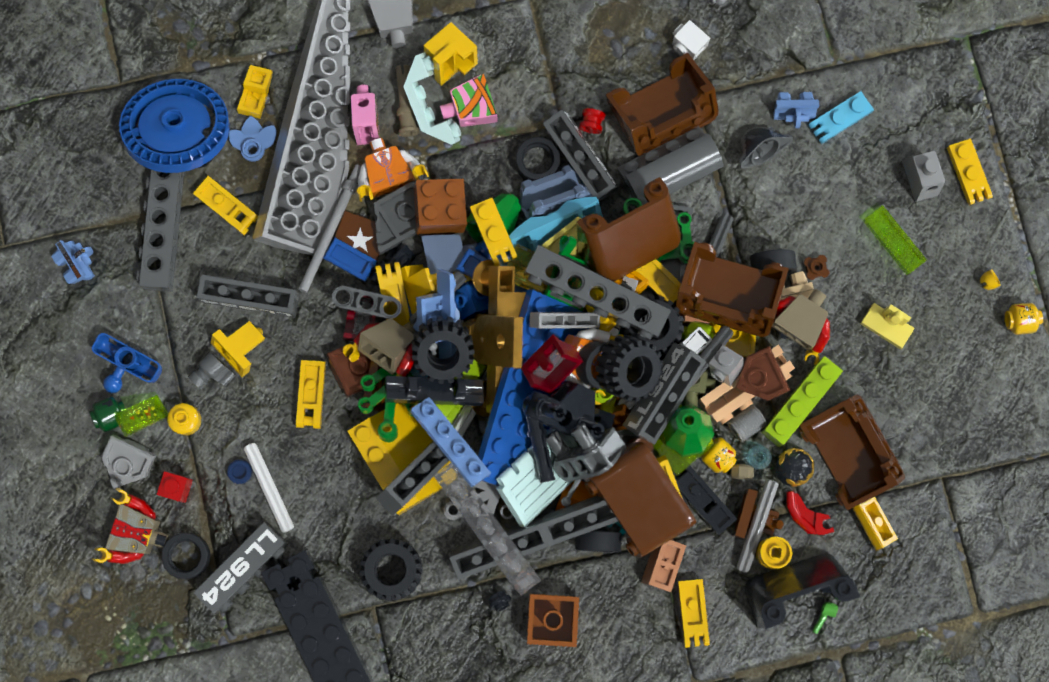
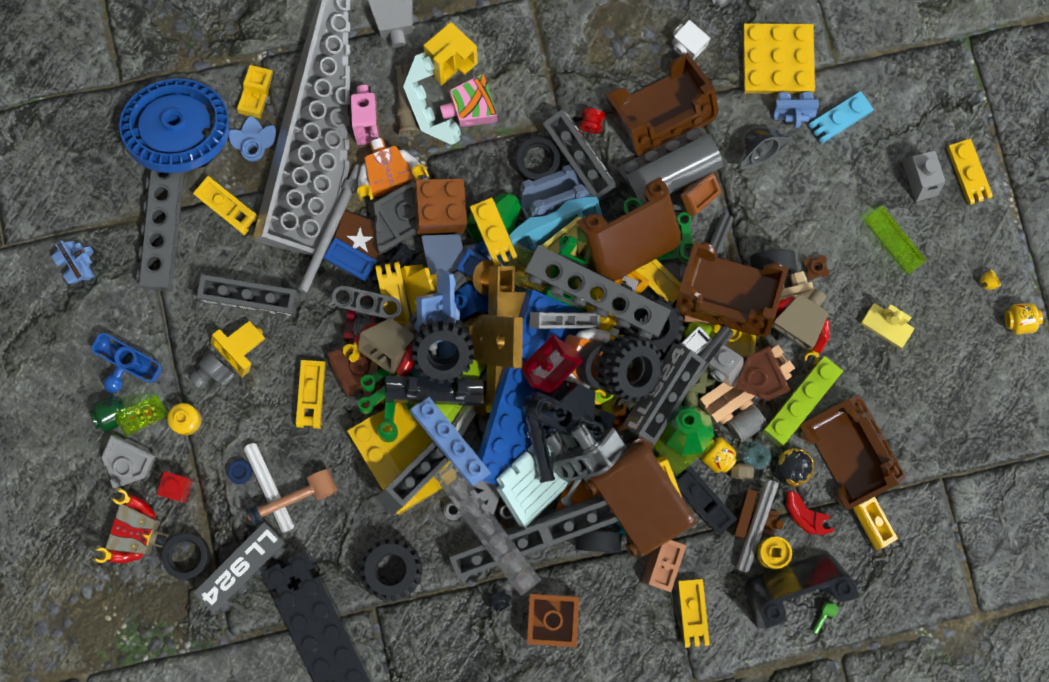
none -> nougat piece [246,469,338,526]
none -> dark orange tile [681,172,722,216]
none -> yellow plate [743,24,815,94]

